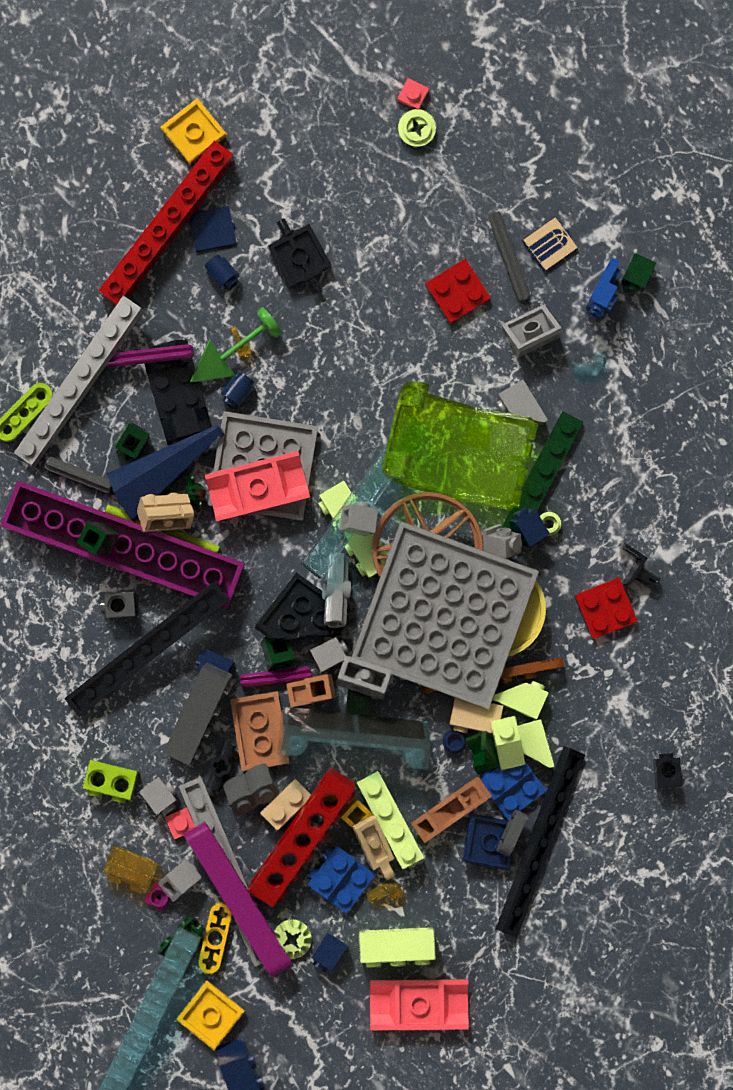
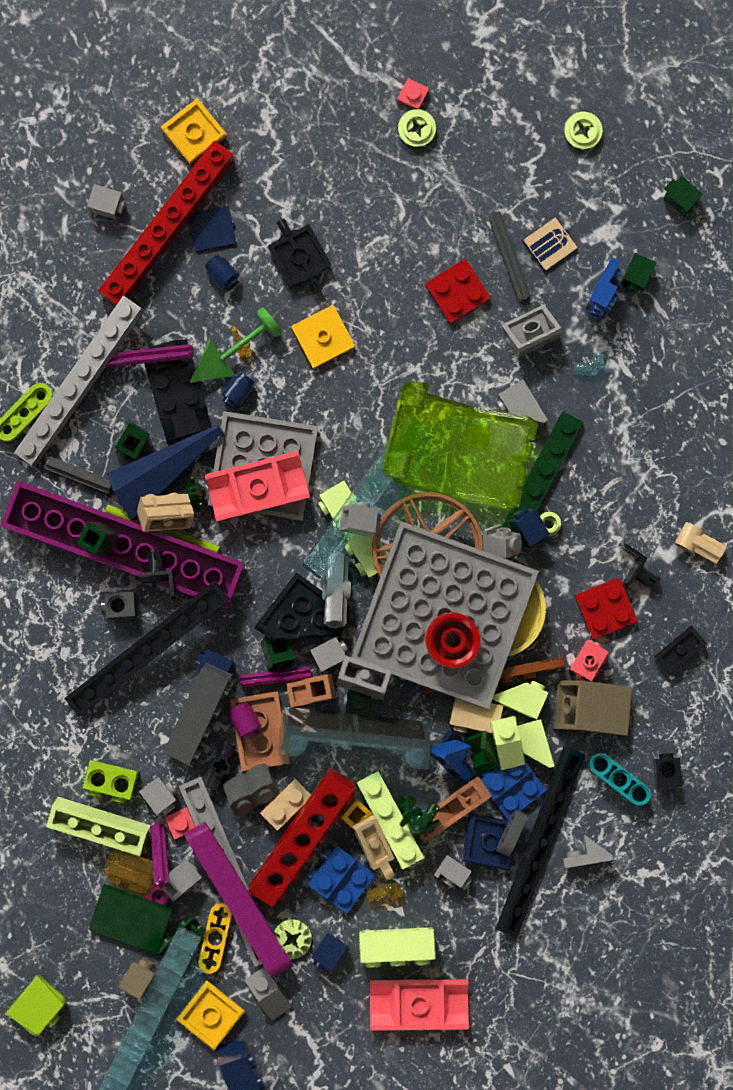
none -> lime torso [5,974,66,1036]
none -> yellowish green brick [46,797,151,856]
none -> light grey brick [87,184,126,220]
none -> dark green tile [88,884,173,954]
none -> dark tan brick [118,957,158,1000]
none -> black bracket [139,549,177,603]
none -> magenta axle [150,822,169,888]
none -> magenta brick [229,701,262,740]
none -> light grey slope [244,967,292,1020]
none -> yellow plate [291,305,355,369]
none -> dark green piece [396,795,440,836]
none -> red wheel [425,612,481,668]
none -> blue slope [428,740,473,783]
none -> light grey brick [433,855,473,890]
none -> dark tan slope [553,680,633,736]
none -> light grey slope [562,835,613,868]
none -> yellowish green gear [564,112,603,150]
none -> coral head [568,640,608,682]
none -> teal beam [588,754,651,806]
none -> black plate [654,625,707,675]
none -> dark green brick [663,175,703,217]
none -> tan piece [674,522,726,565]

